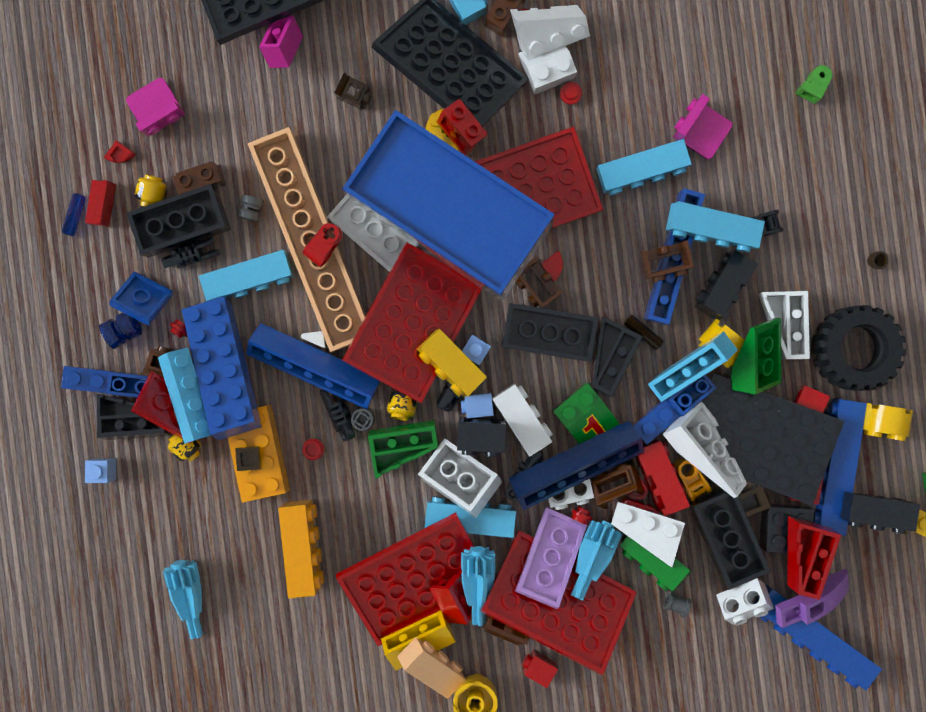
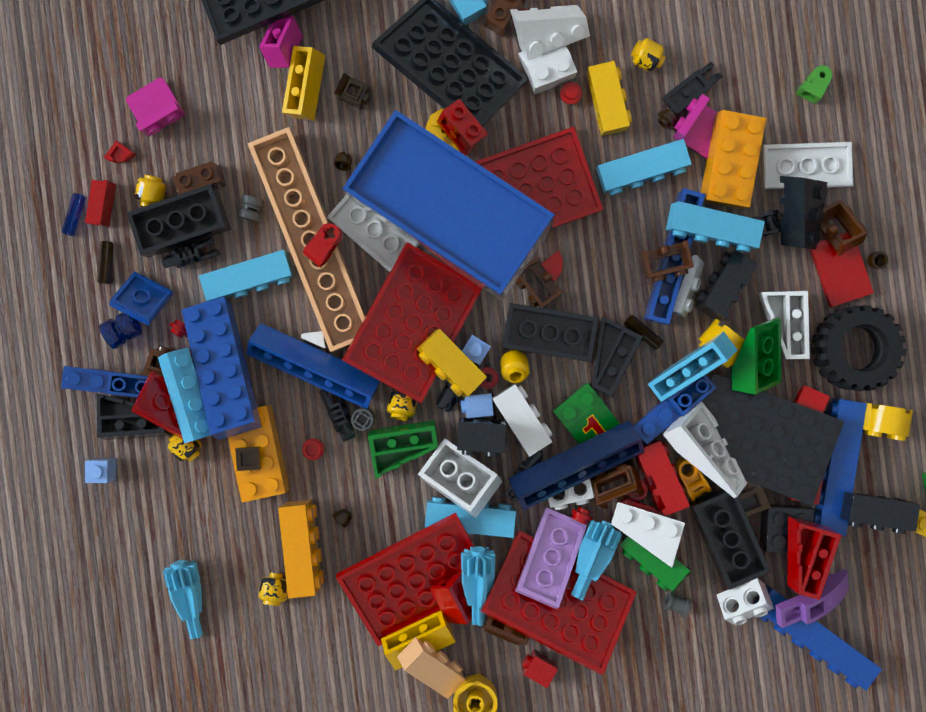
none -> dark brown axle [97,241,114,284]
none -> yellow head [259,573,288,606]
none -> yellow brick [282,46,326,121]
none -> dark brown hinge [332,509,352,528]
none -> dark brown hinge [334,151,352,171]
none -> red plate [480,367,499,389]
none -> yellow head [500,350,530,383]
none -> yellow brick [586,61,632,137]
none -> yellow head [631,38,666,72]
none -> dark brown plate [658,109,678,130]
none -> black hinge [662,62,723,115]
none -> white hinge [673,255,704,317]
none -> light orange brick [701,110,766,209]
none -> white tile [761,142,853,190]
none -> black wedge [780,176,828,250]
none -> red tile [810,232,874,308]
none -> reddish brown window [820,200,867,256]

